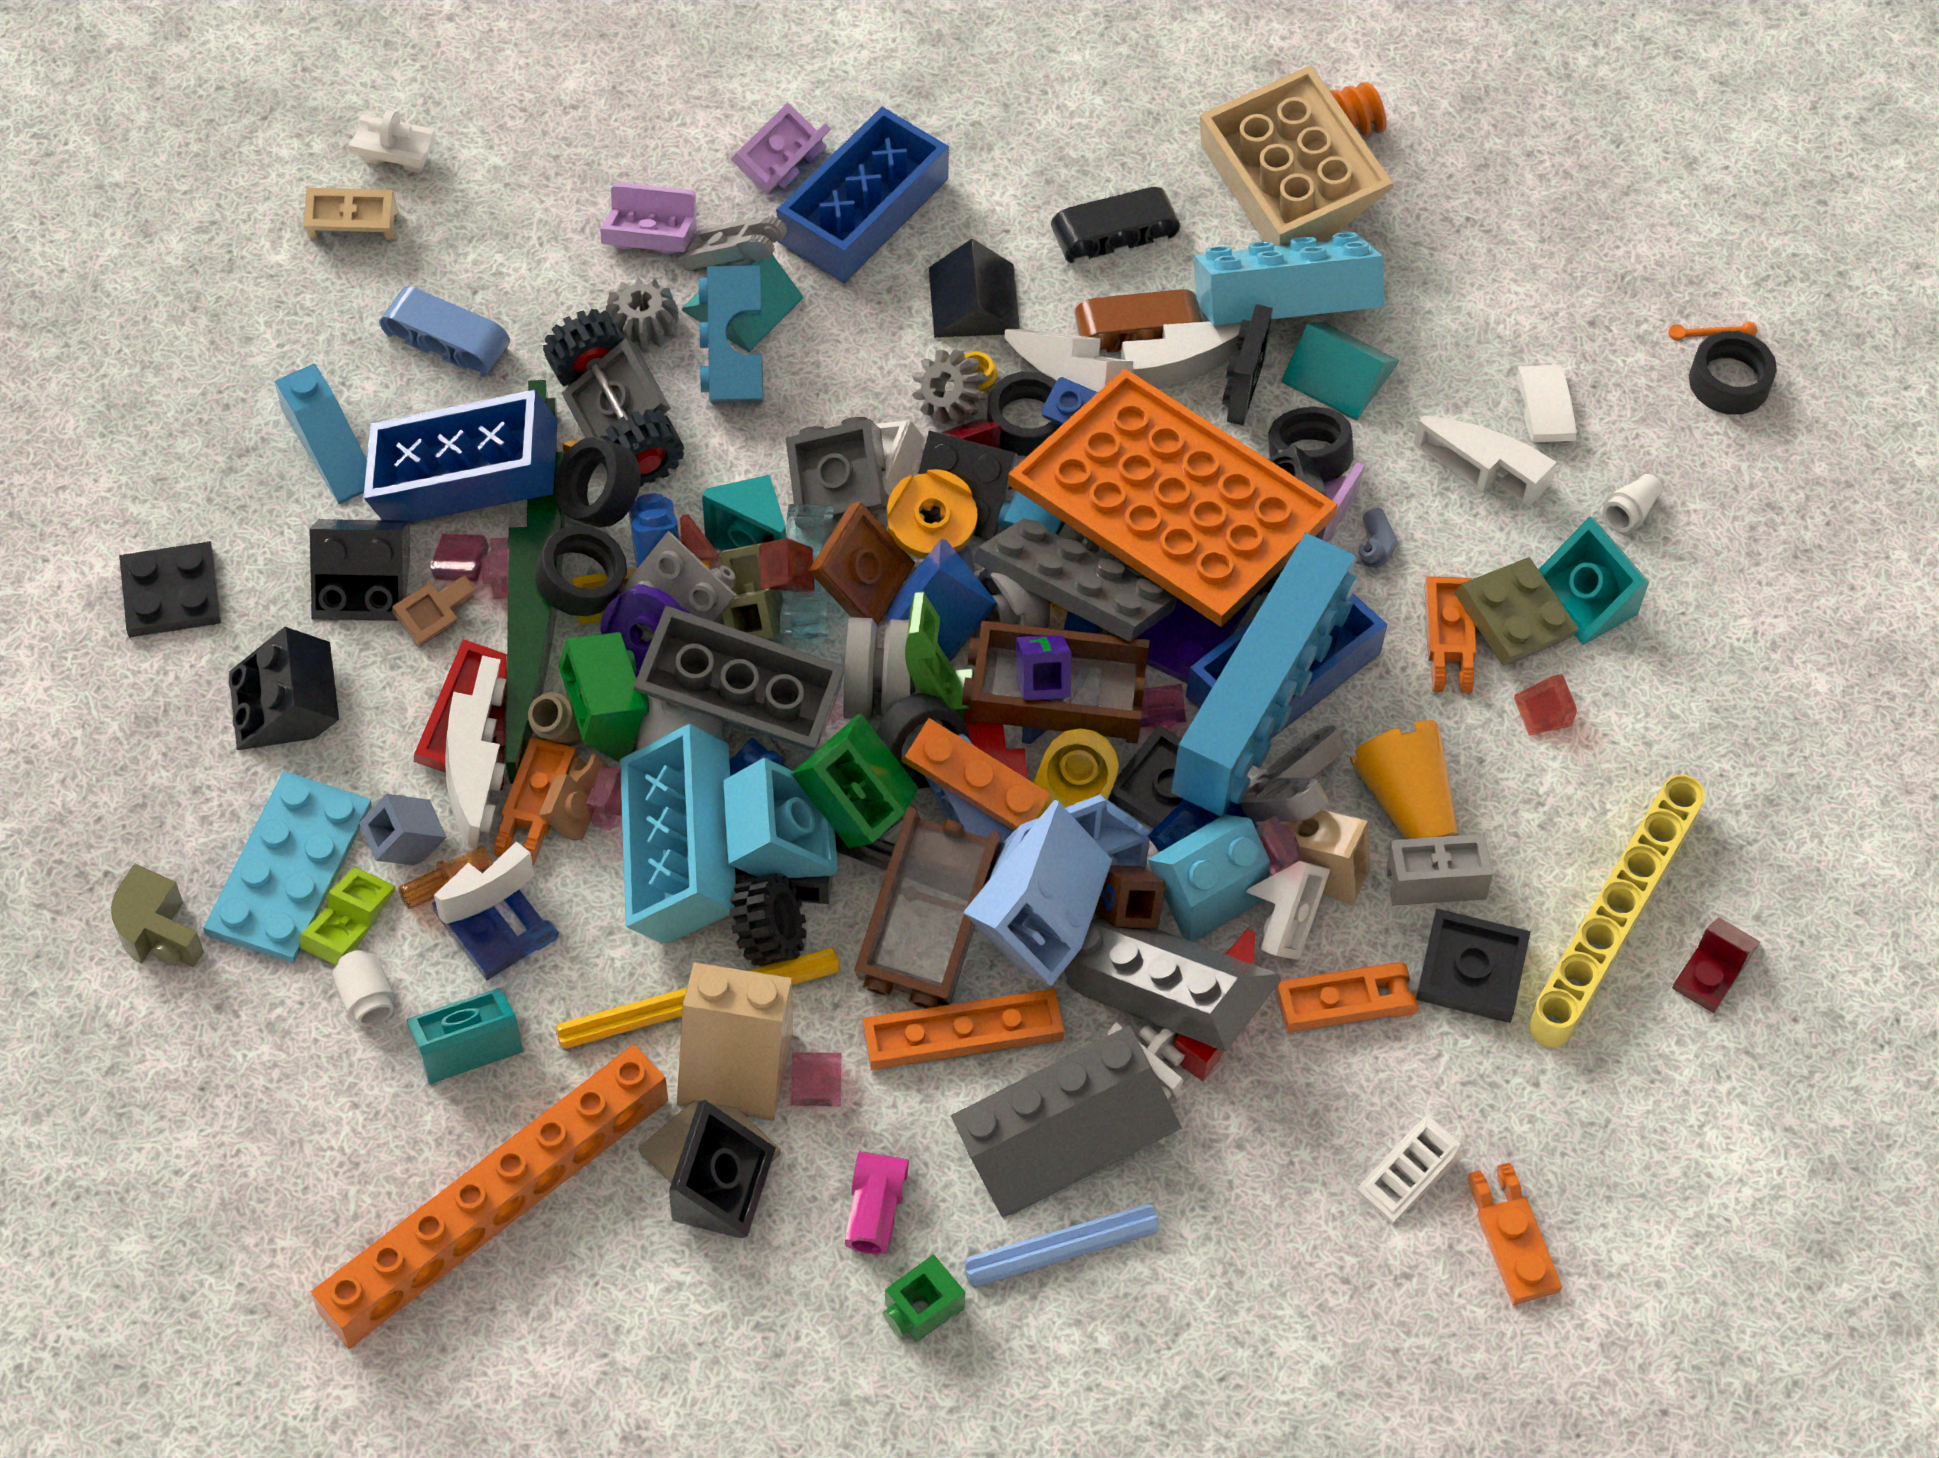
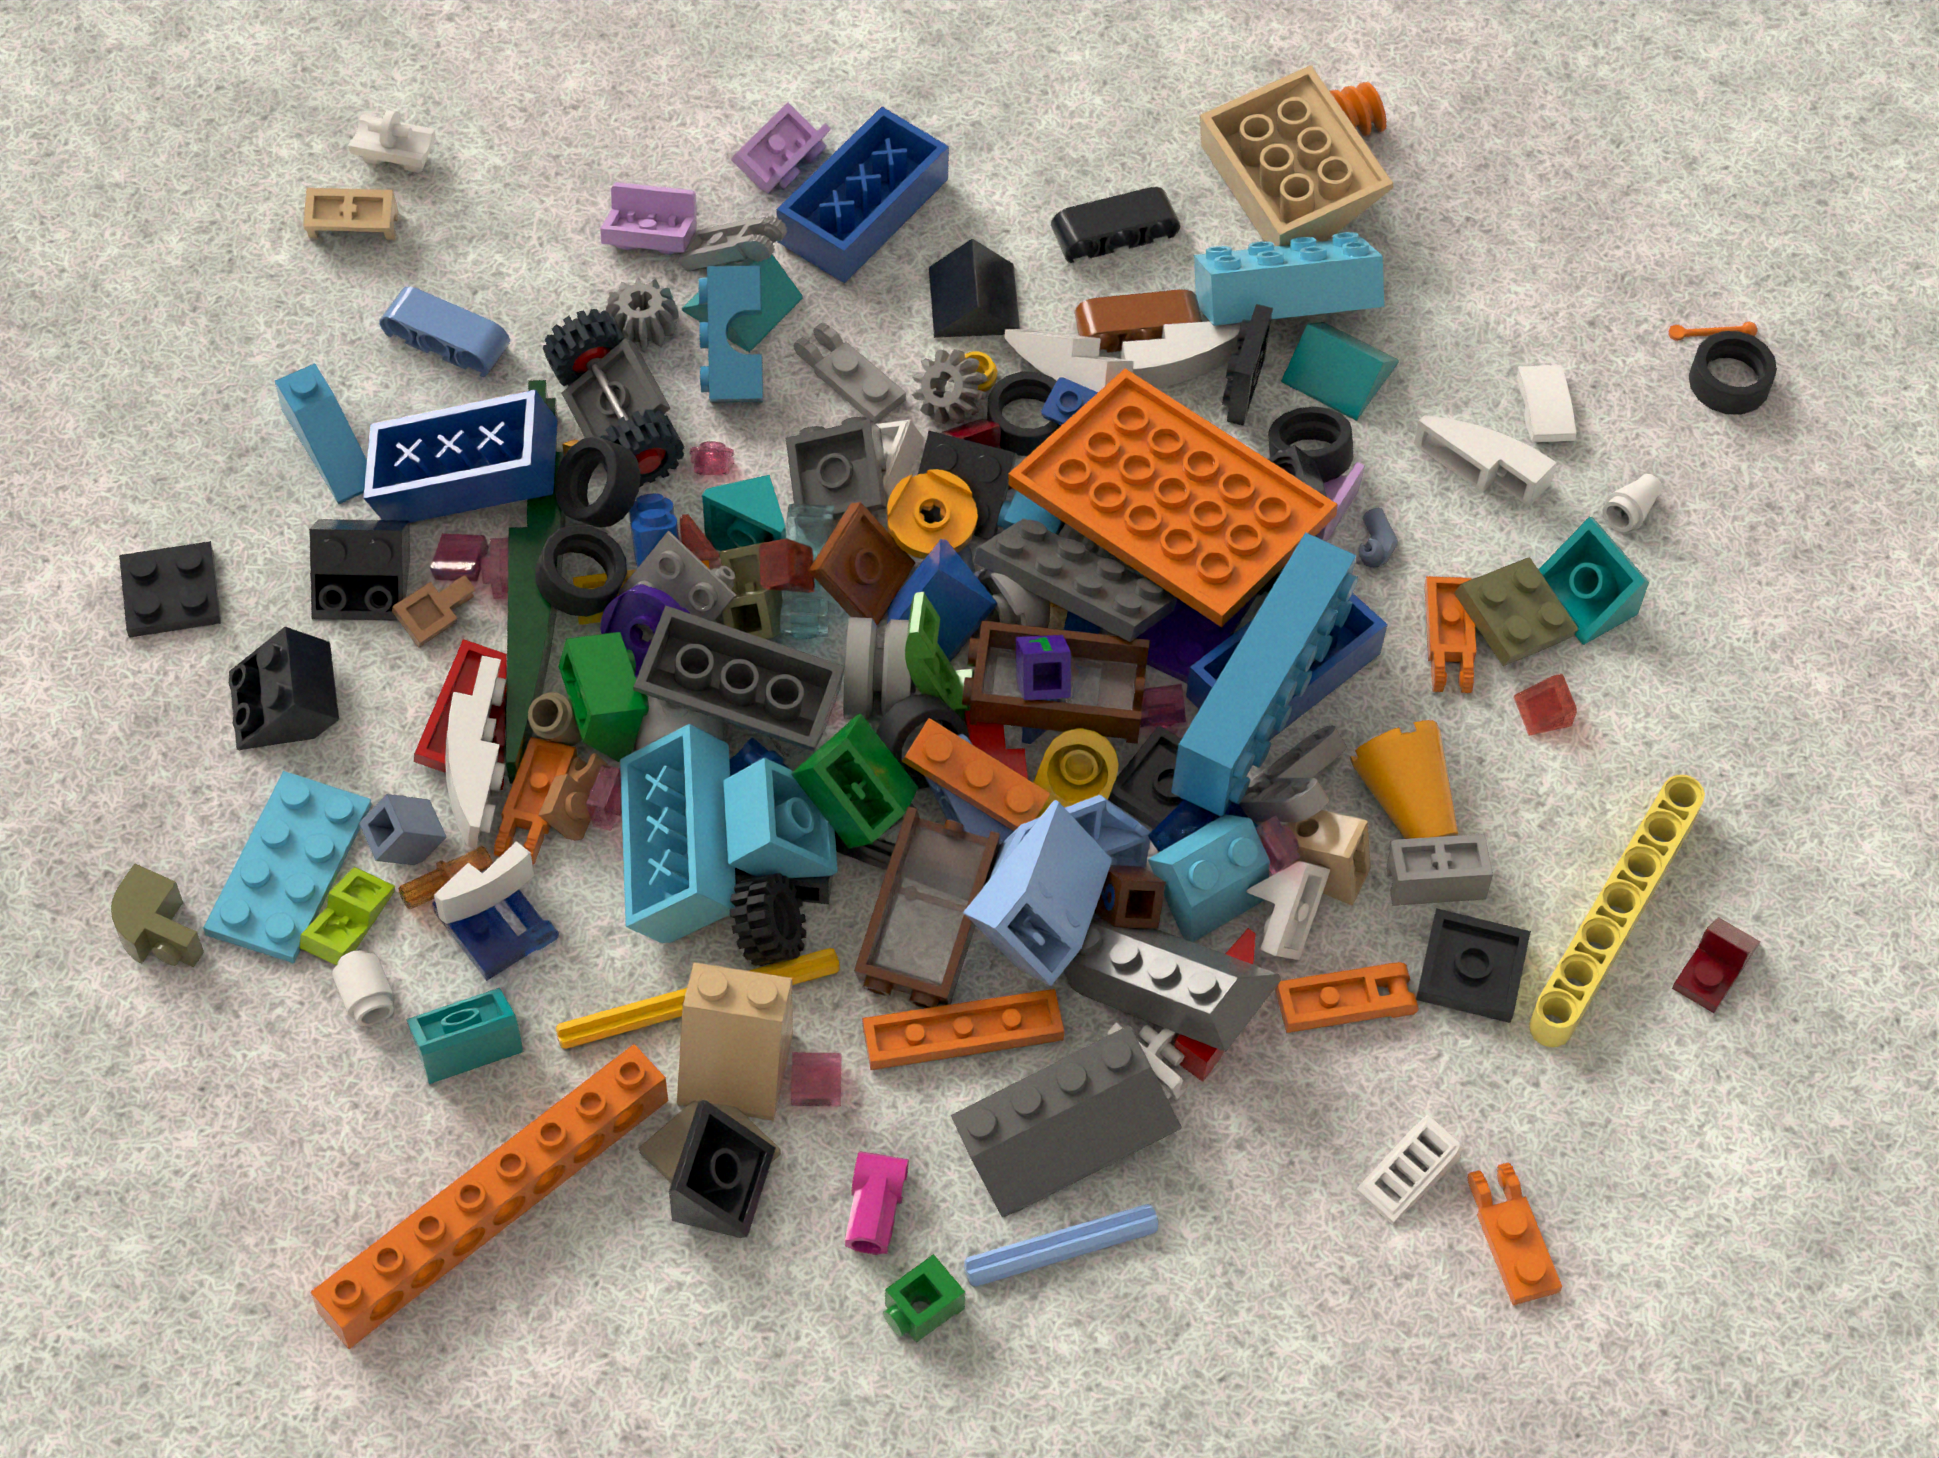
none -> clear pink plate [690,441,734,475]
none -> light grey hinge [793,322,906,424]

